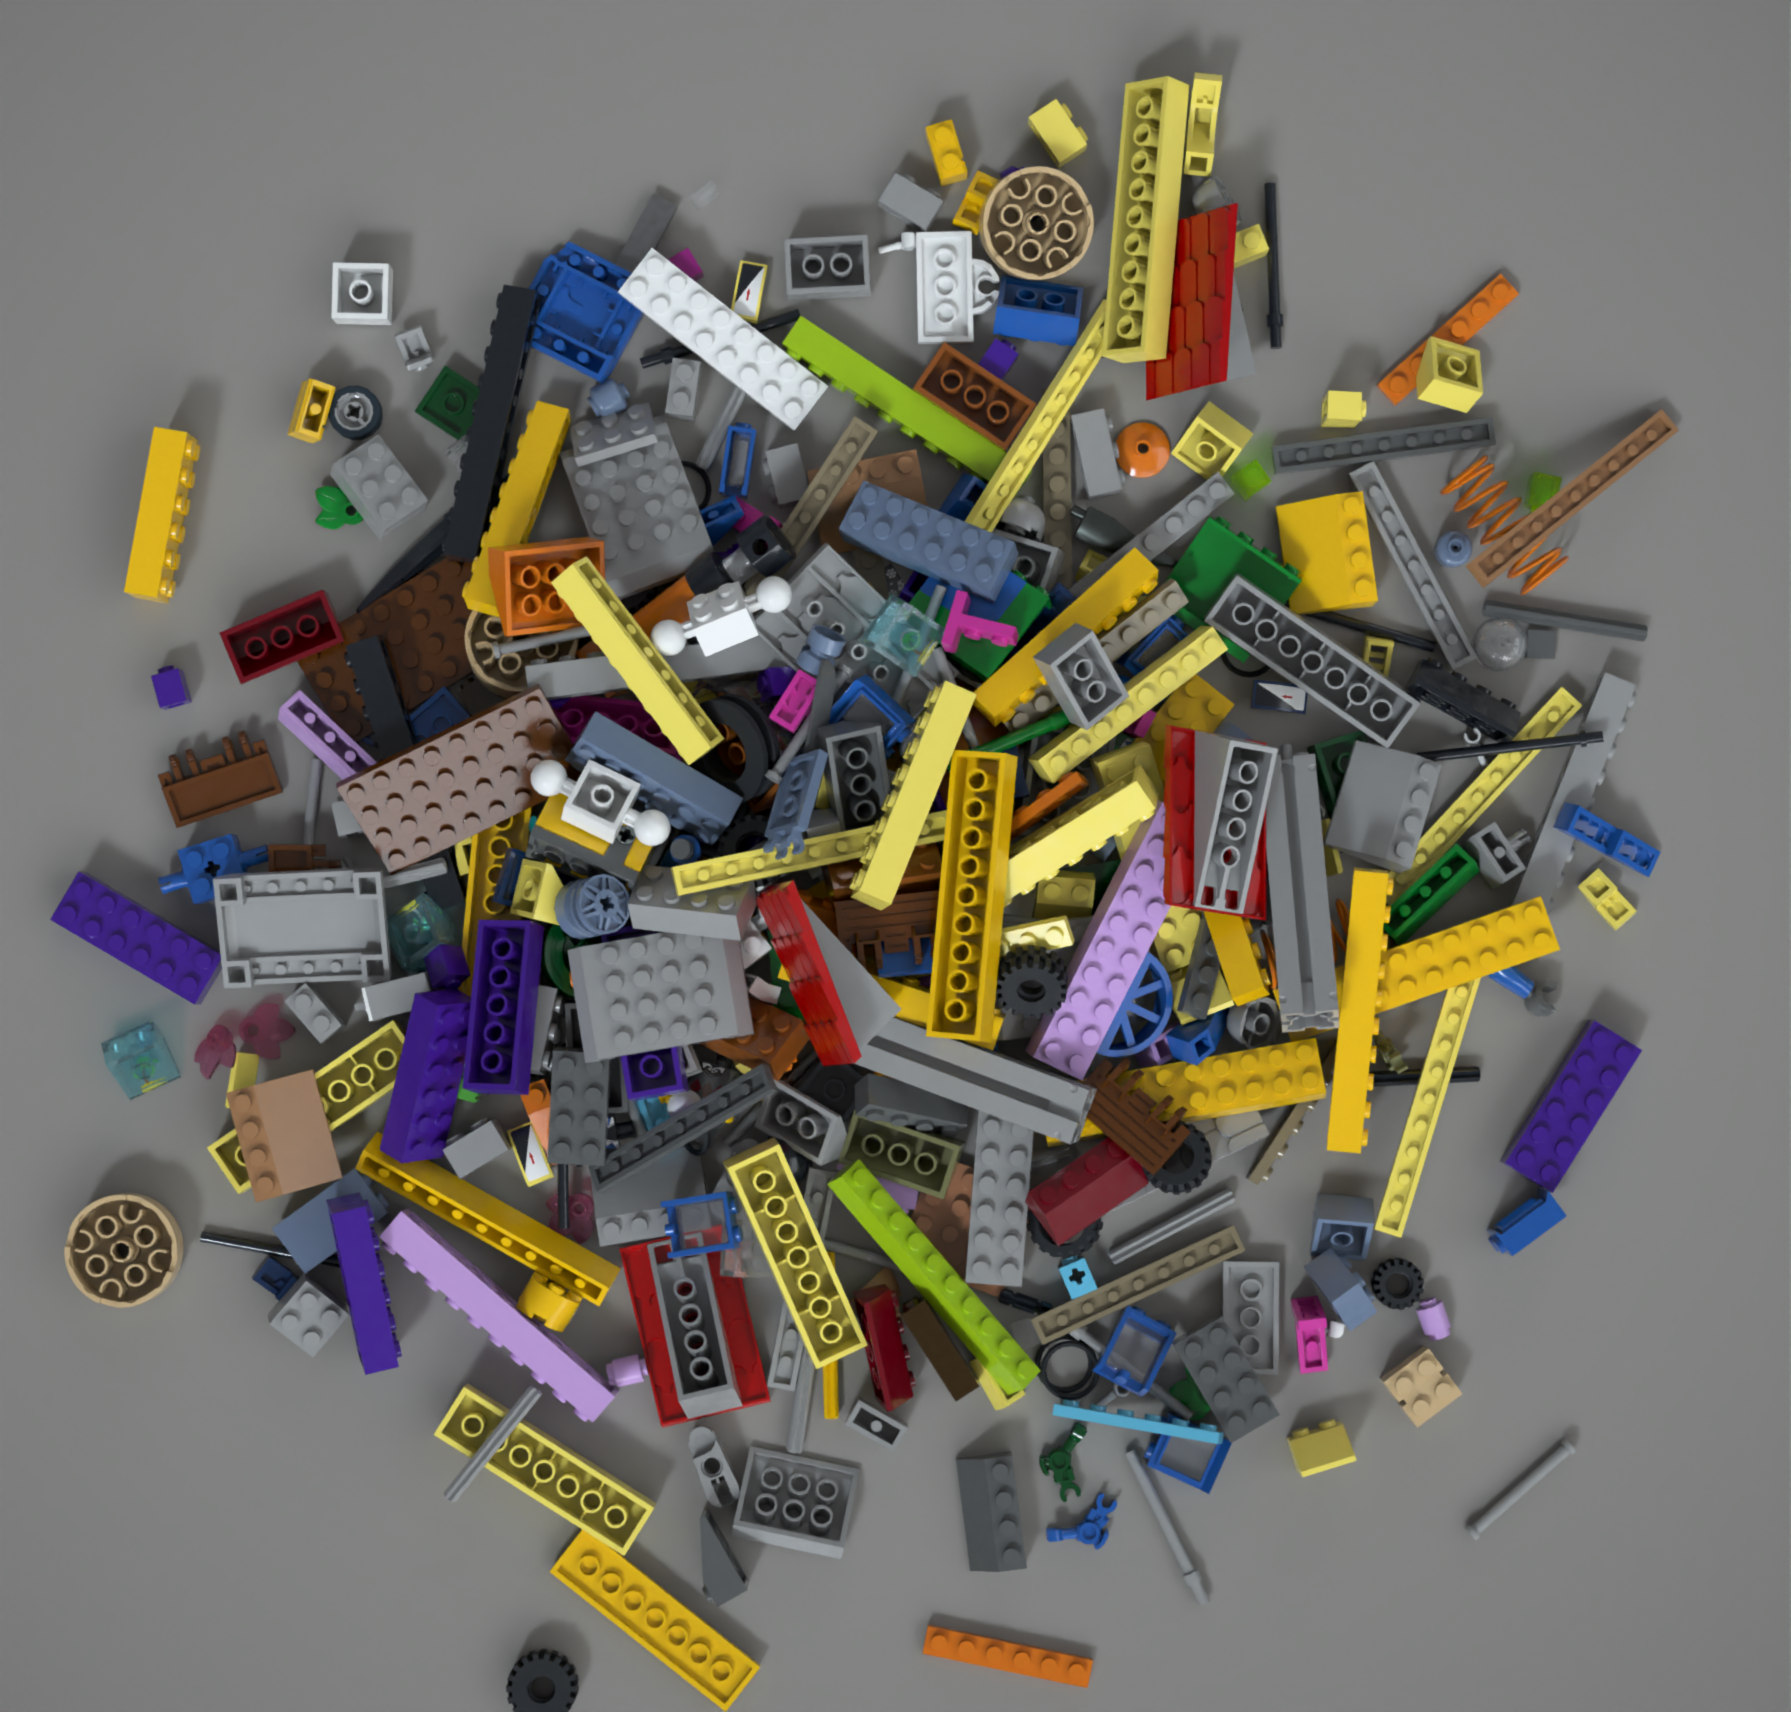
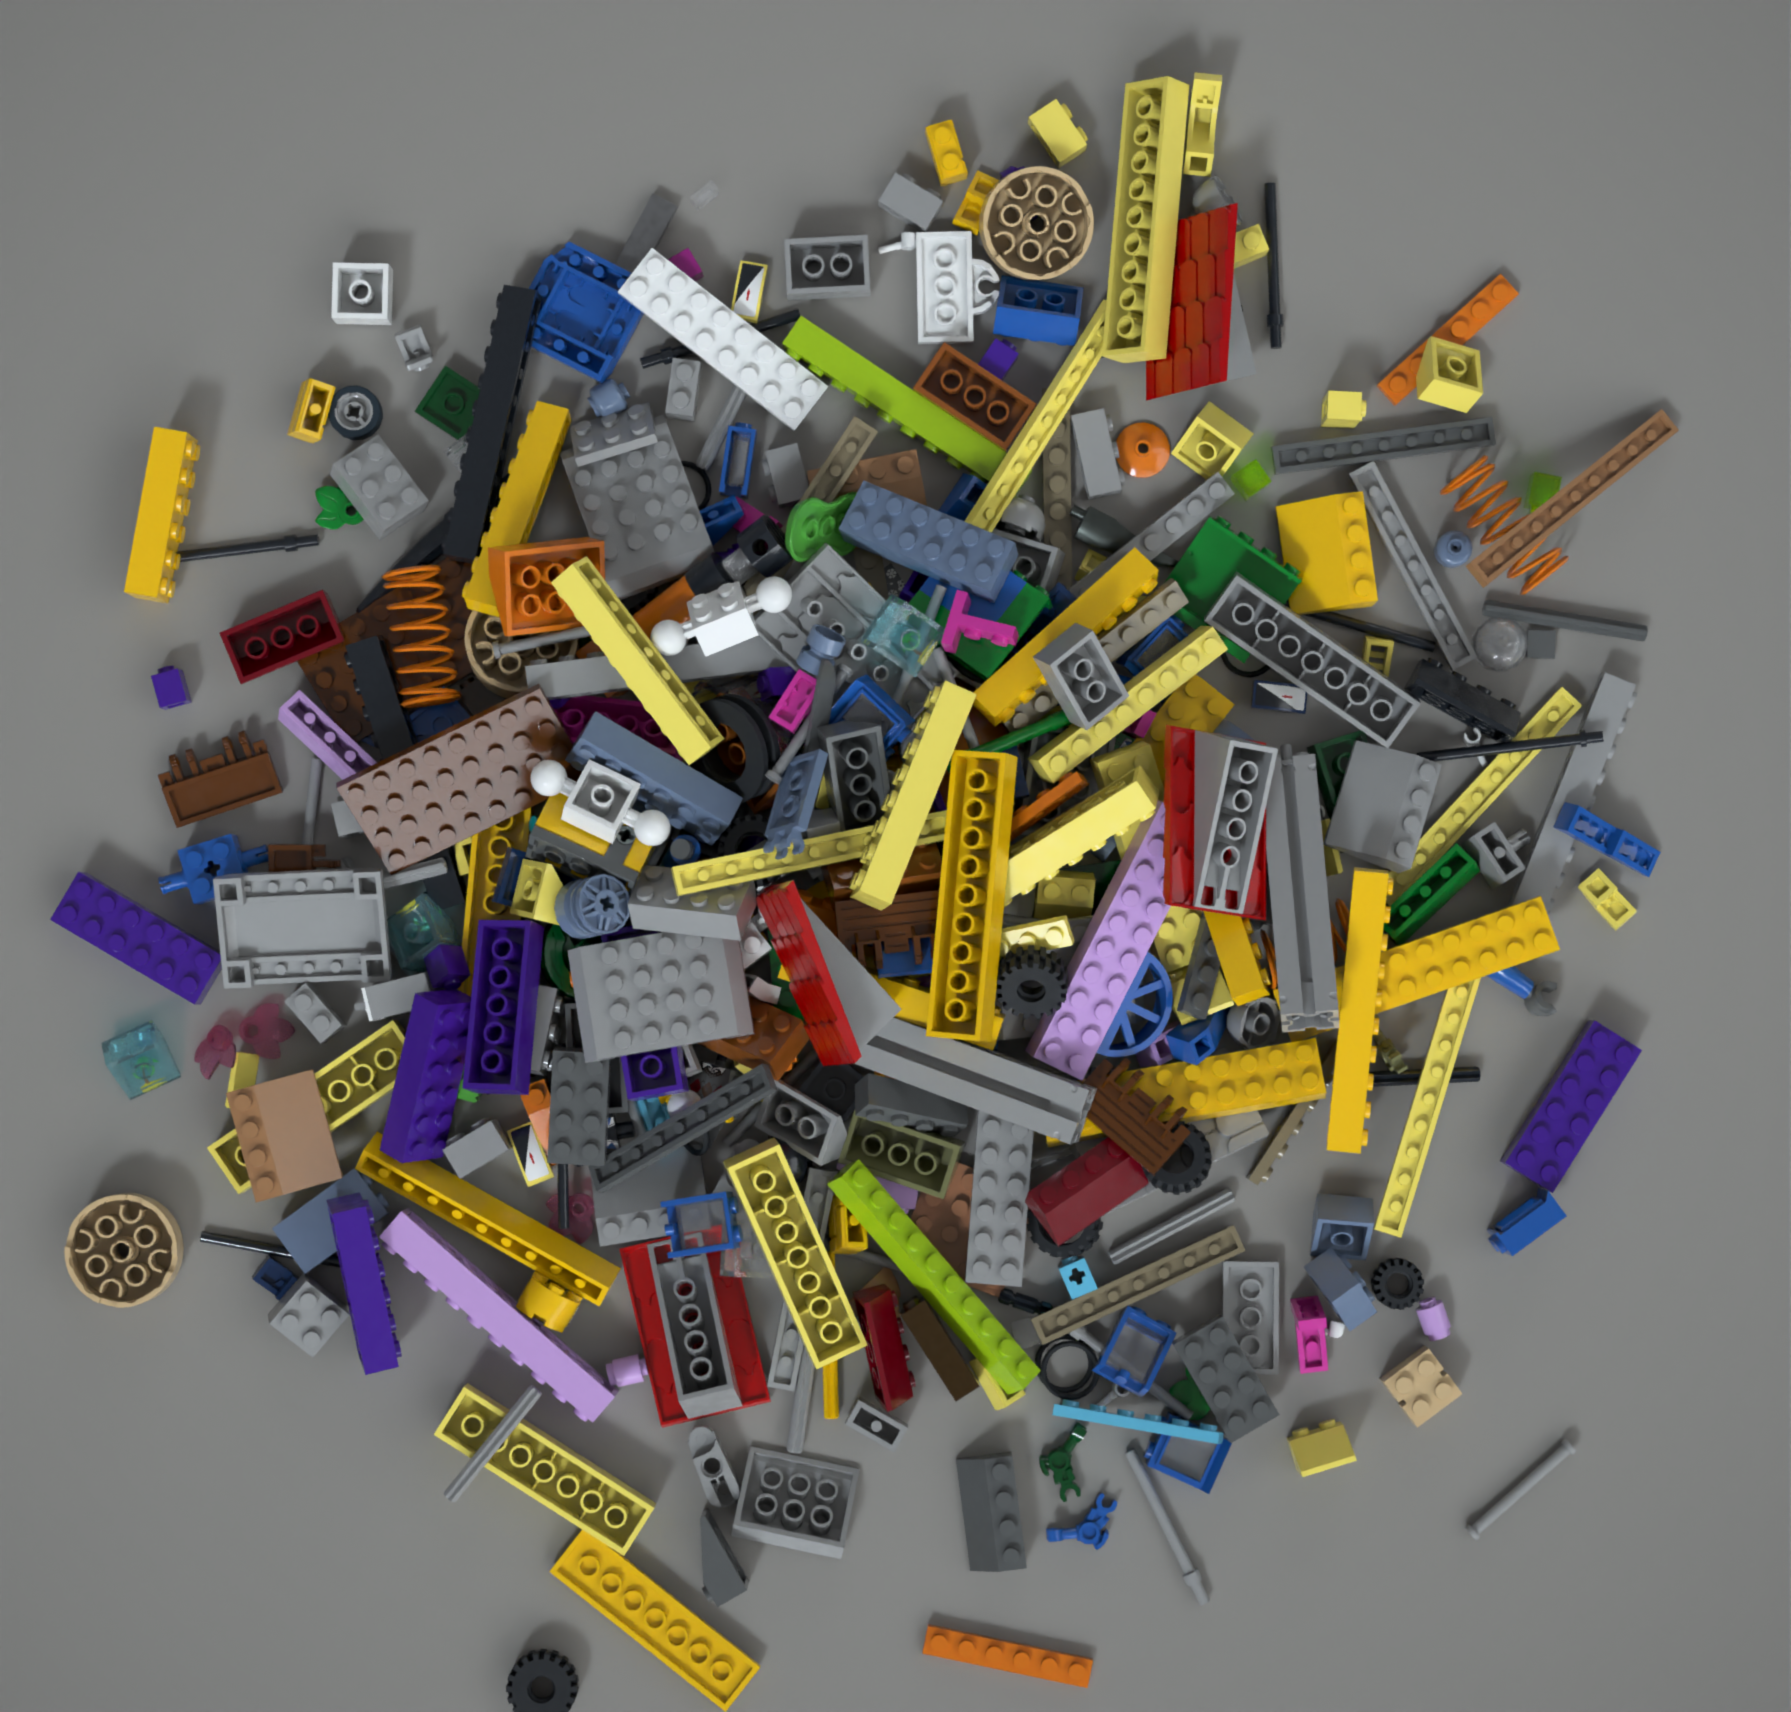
none -> black bar [176,534,320,562]
none -> orange piece [382,565,462,708]
none -> bright green plate [785,492,857,562]
none -> yellow brick [828,1194,868,1254]

